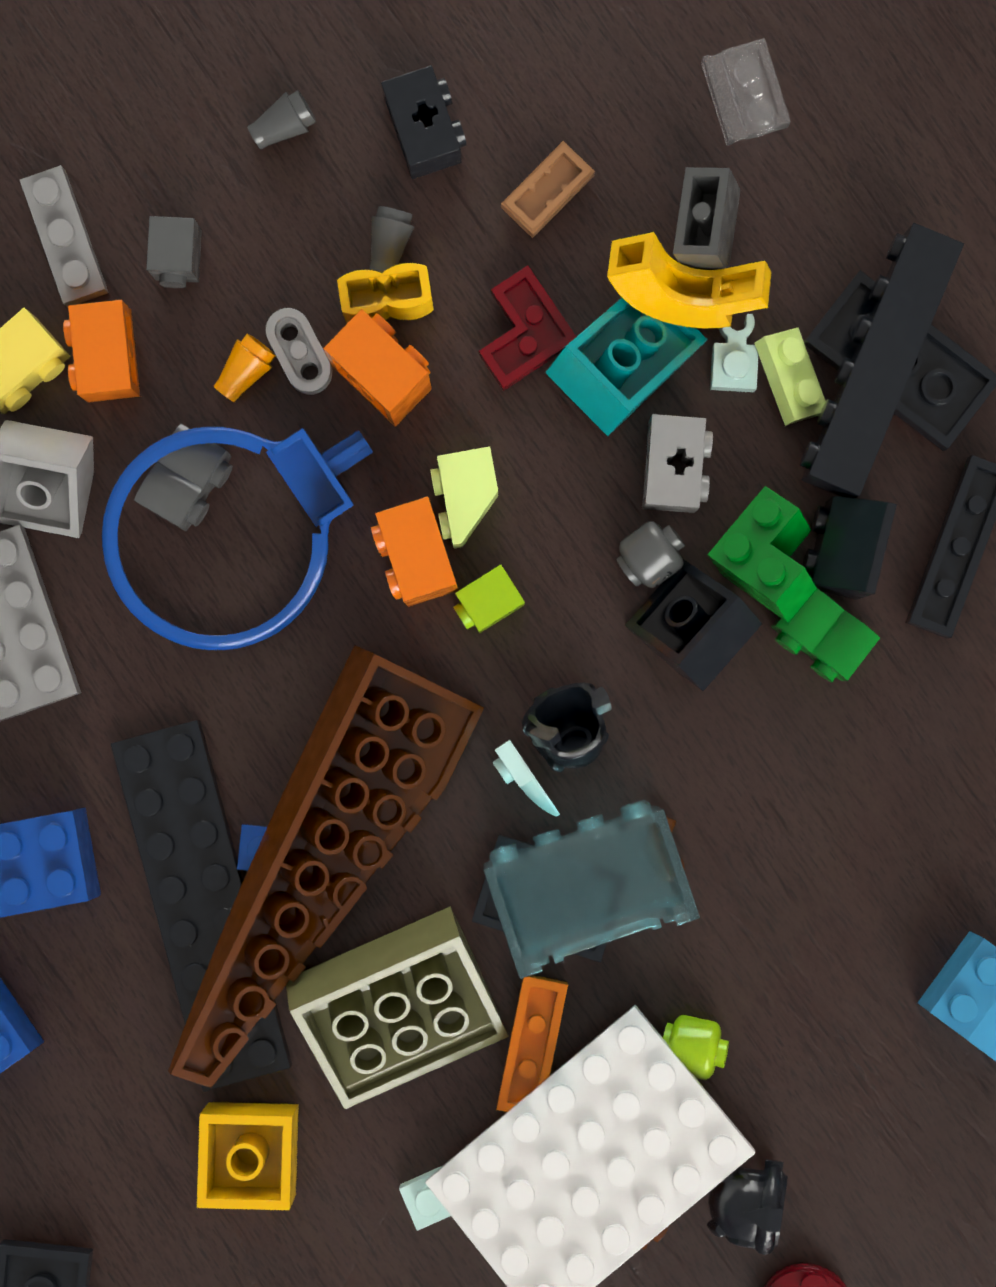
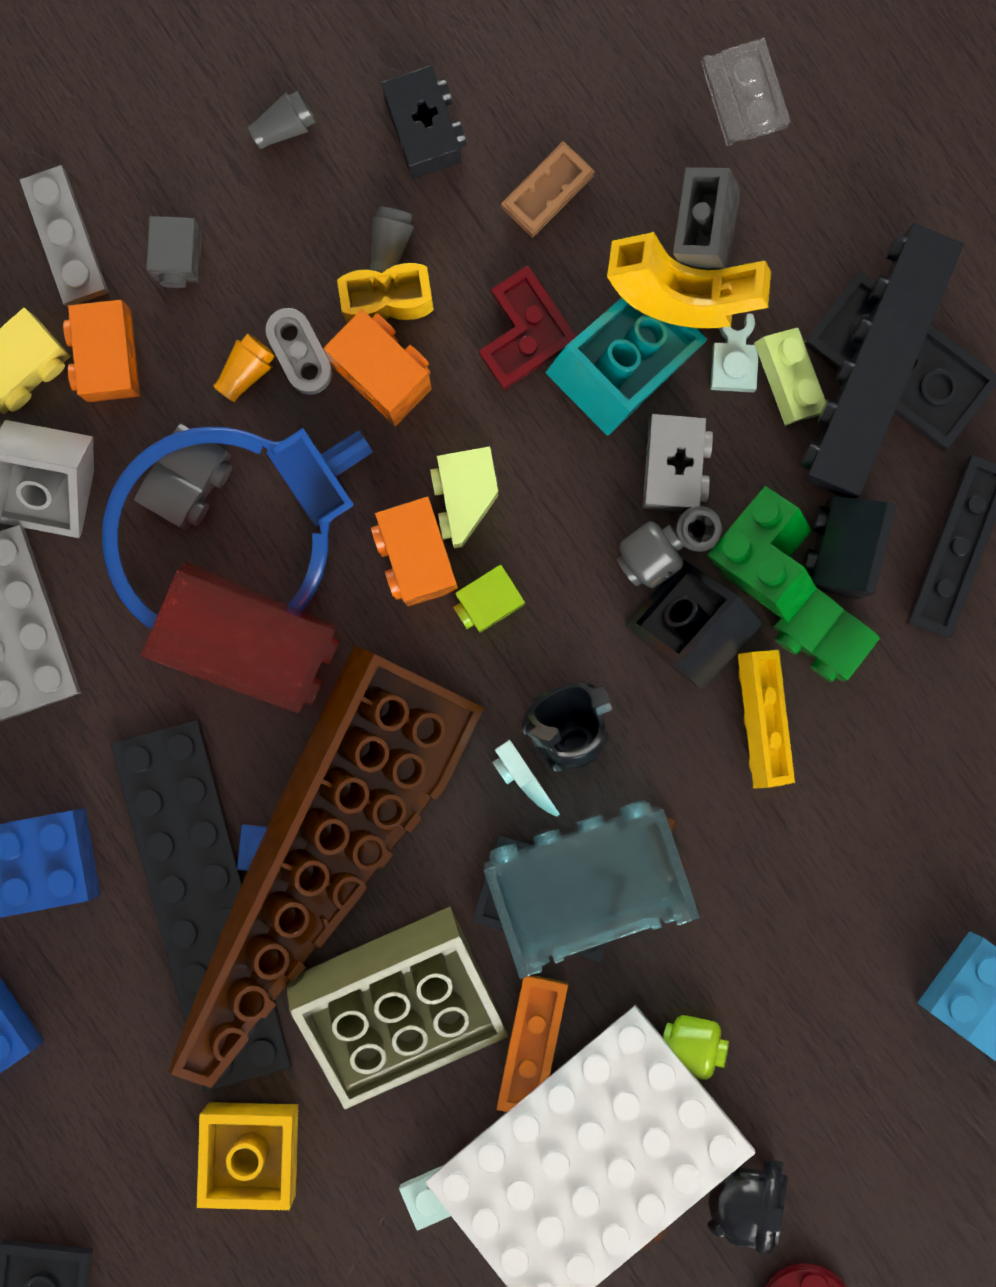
none -> clear red slope [141,562,340,714]
none -> dark grey cone [677,506,722,552]
none -> yellow plate [738,650,795,789]

